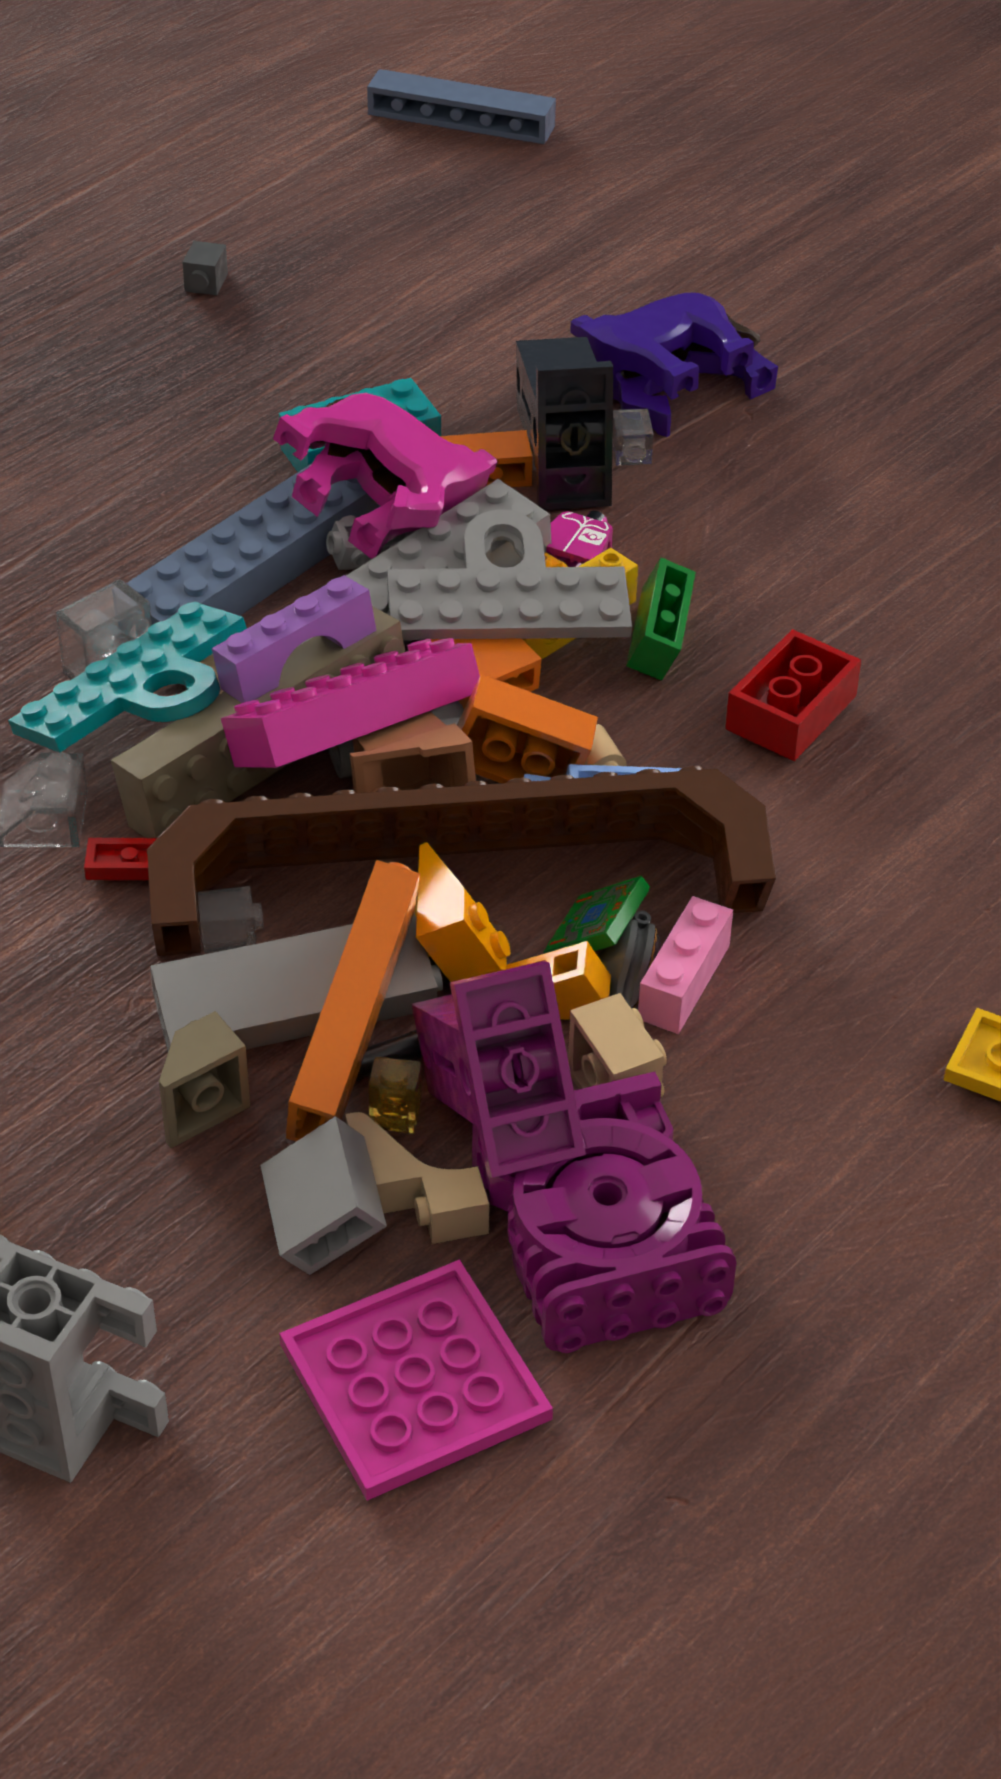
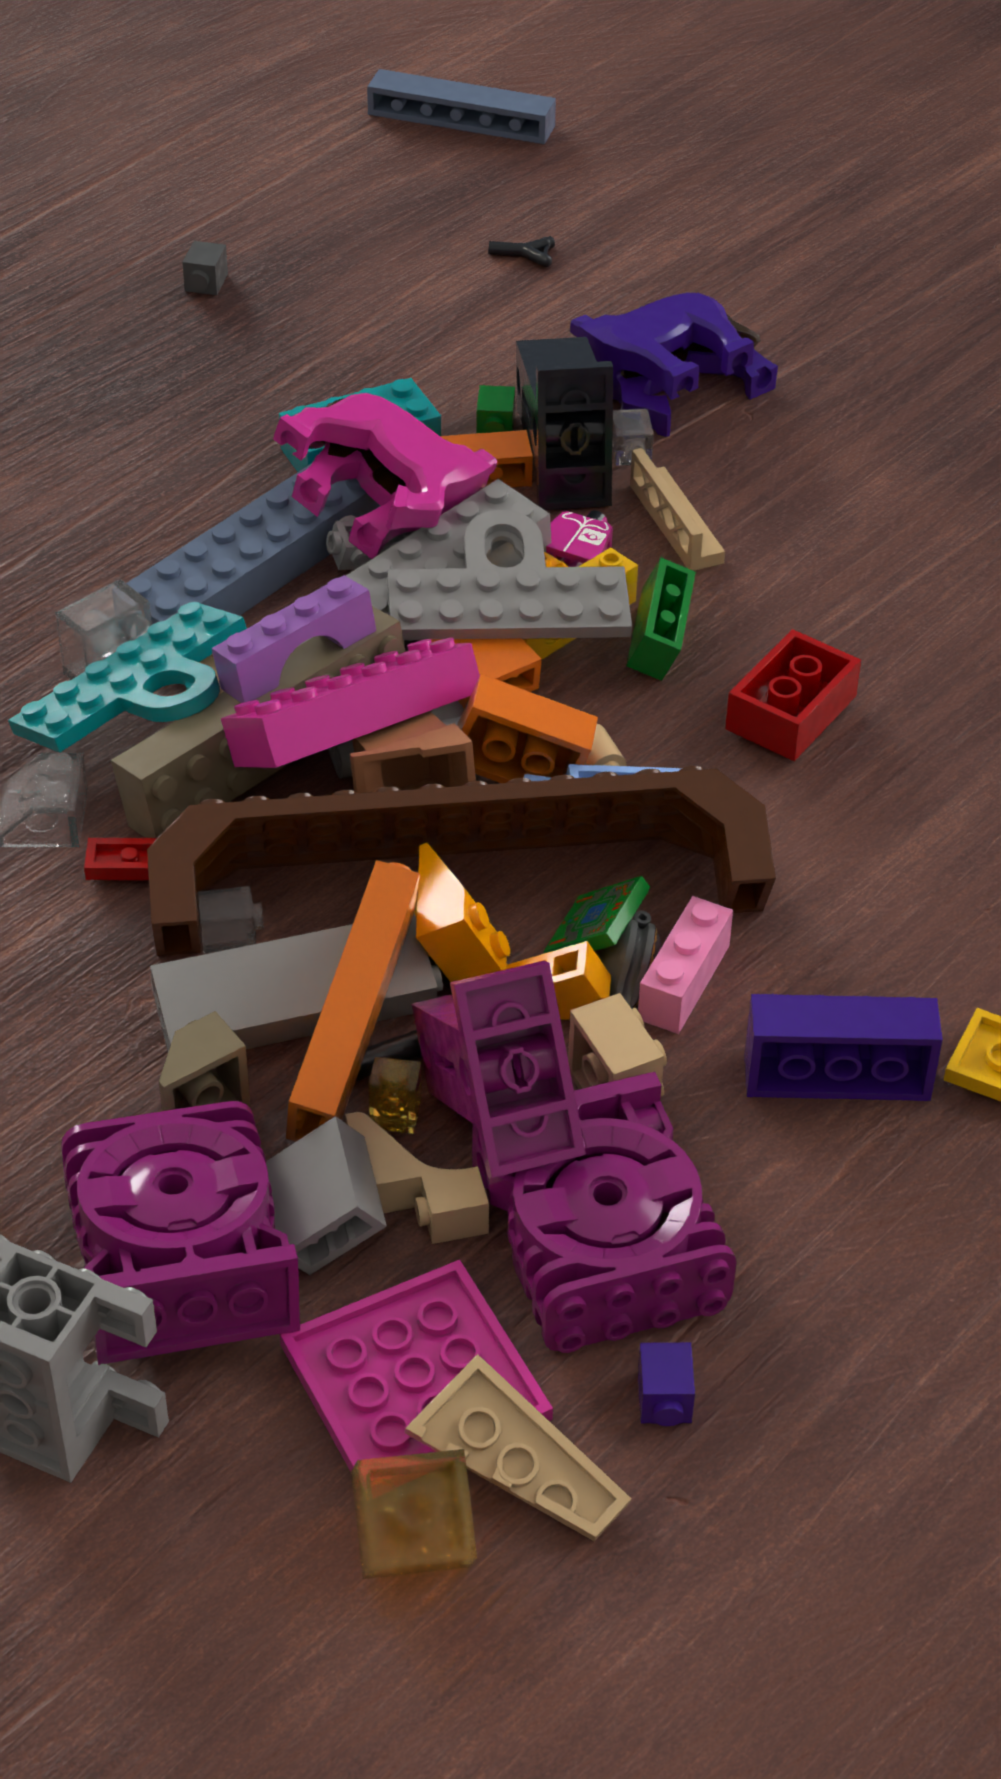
none -> magenta brick [61,1101,300,1365]
none -> clear yellow brick [351,1449,477,1579]
none -> tan wing [405,1354,632,1541]
none -> green brick [476,385,515,434]
none -> black piece [488,236,555,267]
none -> tan fence [630,448,725,571]
none -> dark purple brick [638,1342,695,1426]
none -> dark purple brick [744,994,943,1101]

